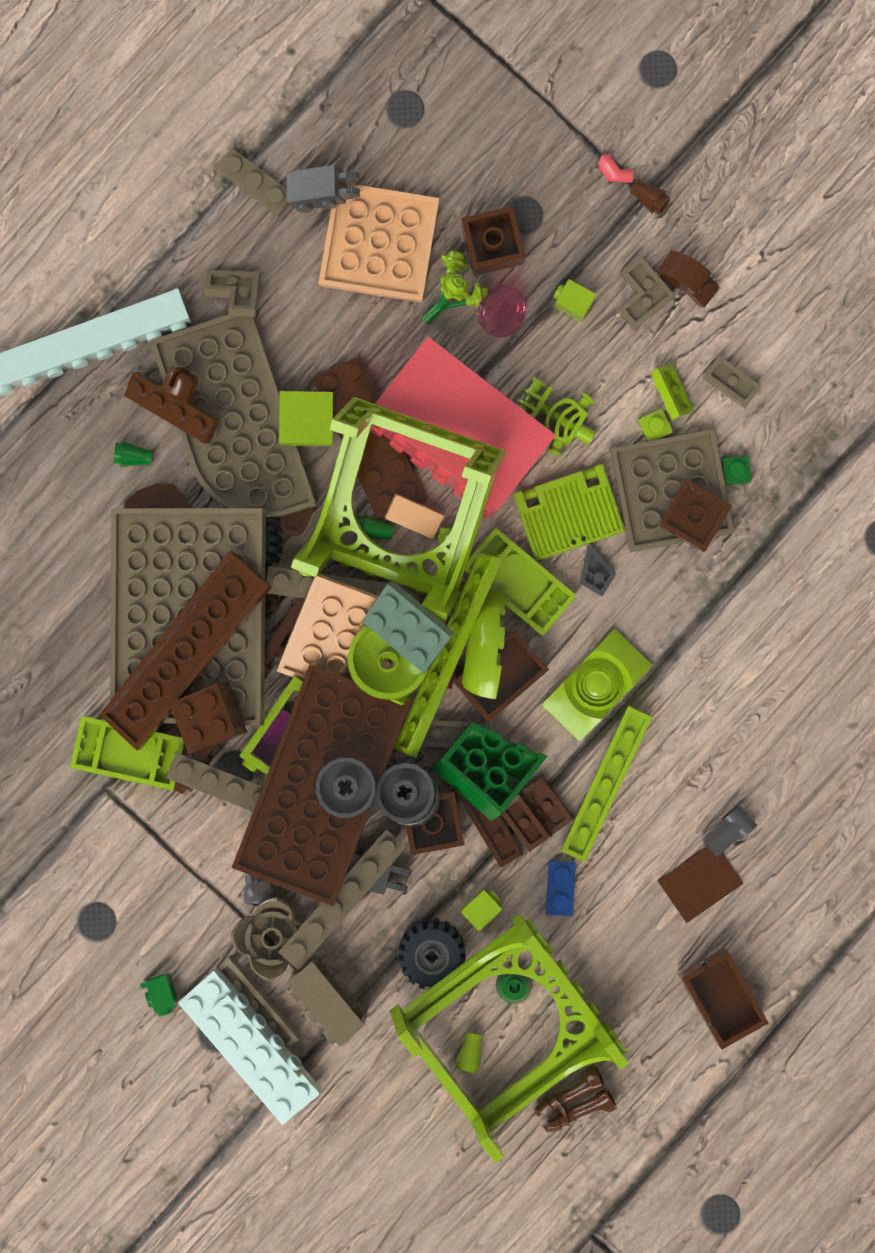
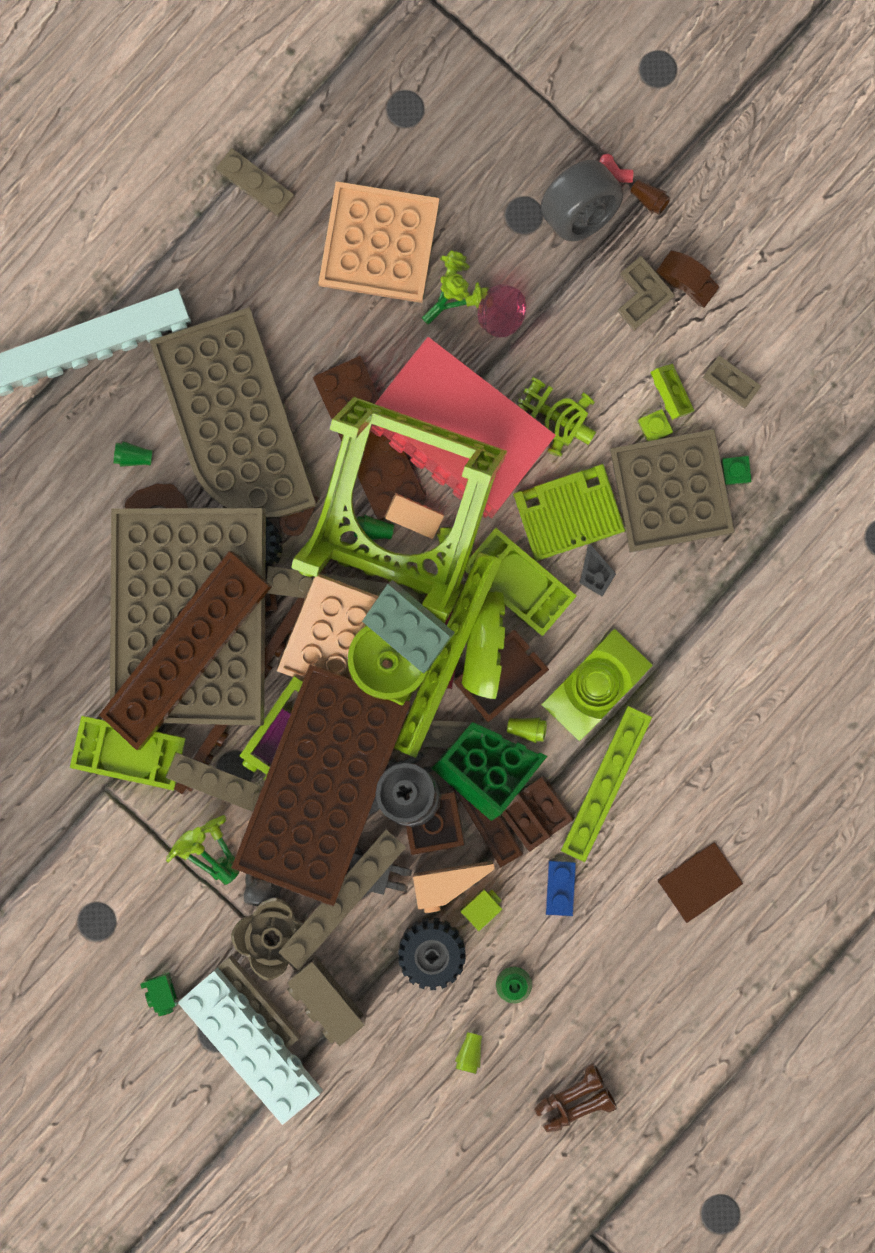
reddish brown plate [124,367,220,444] -> none
reddish brown brick [169,682,248,754] -> none
dark tan plate [204,270,260,317] -> none
lime tile [279,391,333,446] -> none
dark grey hinge [287,165,360,213] -> none
dark grey wheel [315,758,376,818] -> none
lime arch [389,914,629,1164] -> none
reddish brown brick [461,206,526,277] -> none
lime brick [553,279,596,322] -> none
reddish brown plate [658,479,732,553] -> none
reddish brown piece [678,948,769,1050] -> none
dark grey piece [701,804,757,857] -> none
none -> plant [166,815,240,885]
none -> light nougat slope [413,861,495,913]
none -> lime cone [507,717,547,743]
none -> dark grey wheel [541,160,623,242]

